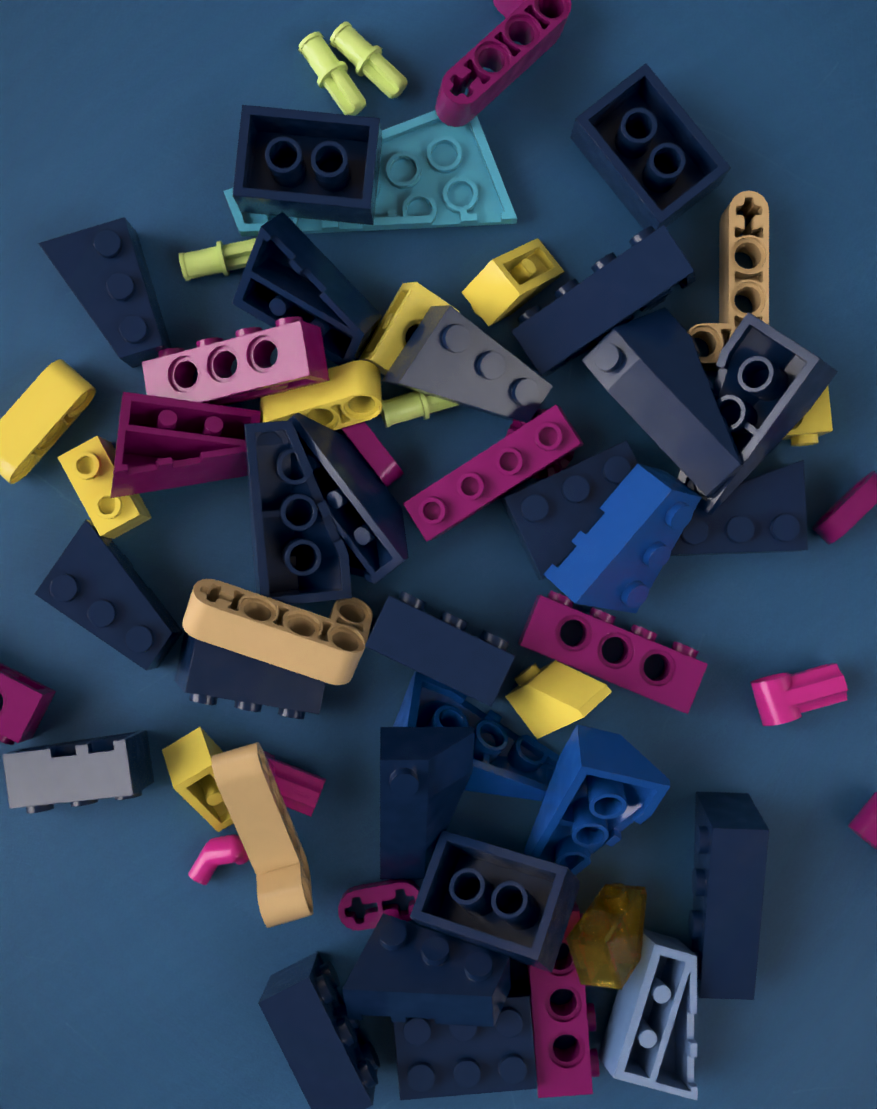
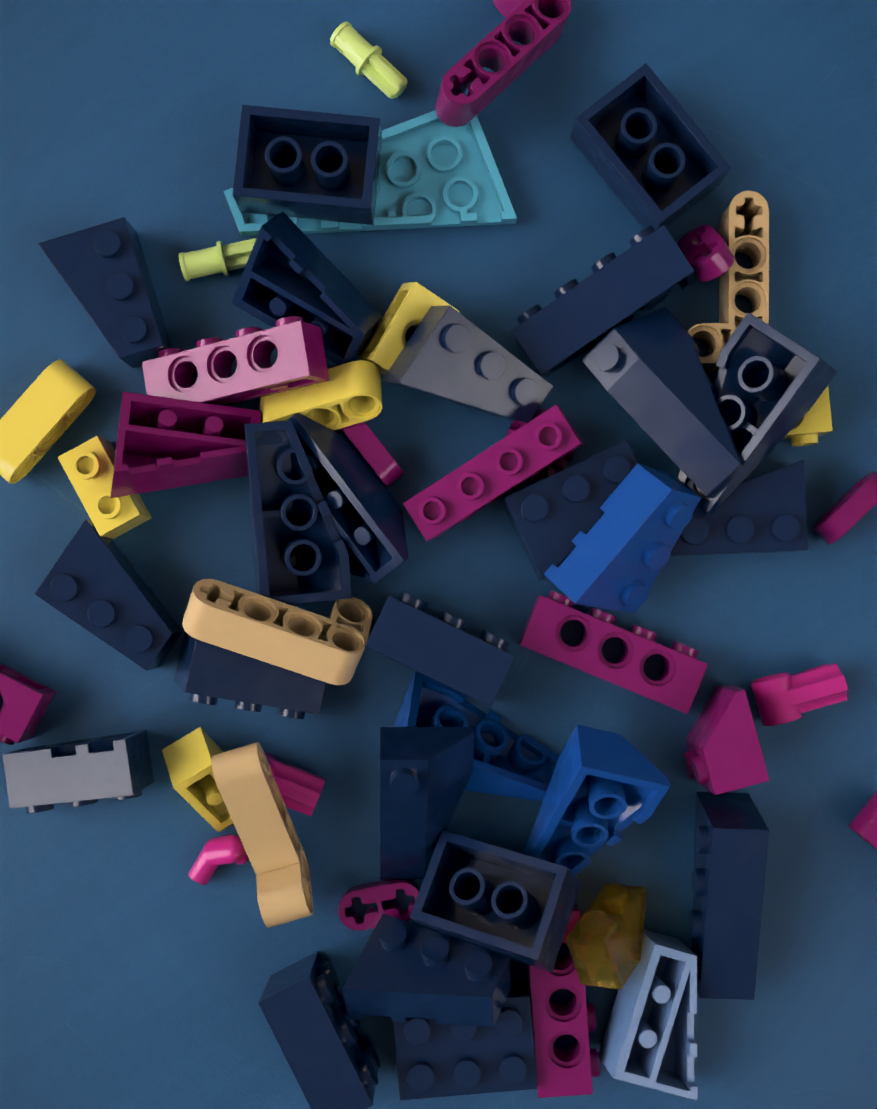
yellowish green axle [298,32,366,116] -> none
yellowish green axle [381,391,459,428] -> none
light yellow slope [461,238,565,327] -> none
light yellow slope [505,660,612,739] -> none
none -> magenta beam [677,225,735,282]
none -> magenta slope [682,683,770,795]

